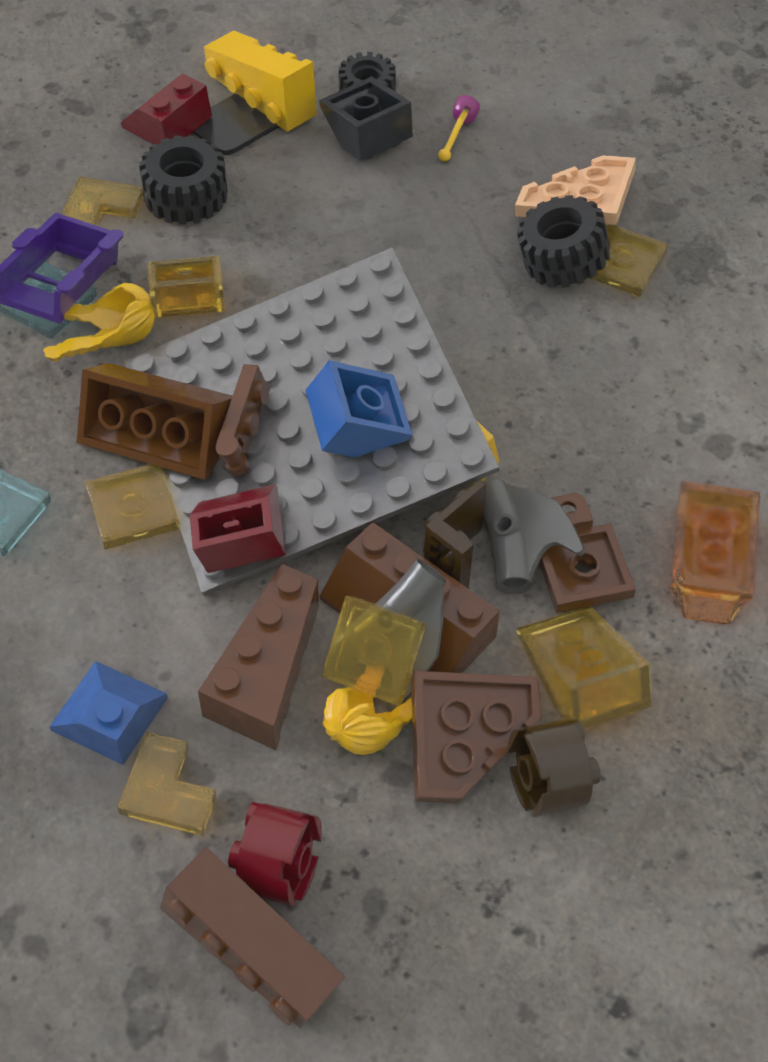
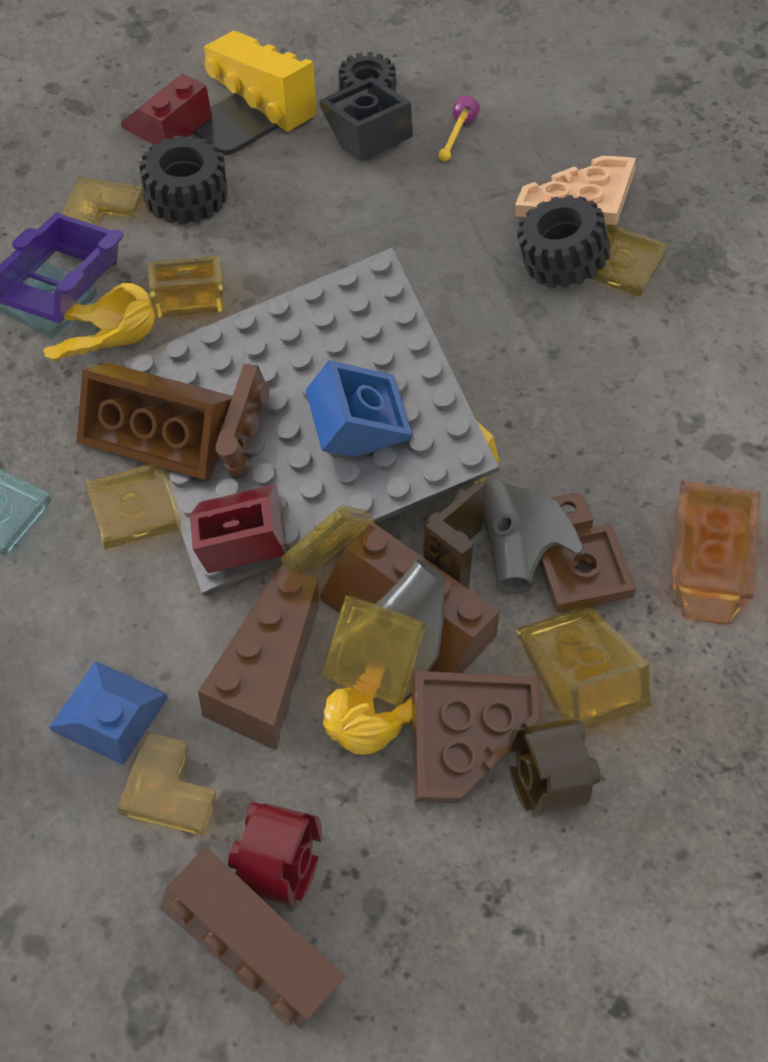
none -> clear yellow tile [281,505,375,572]

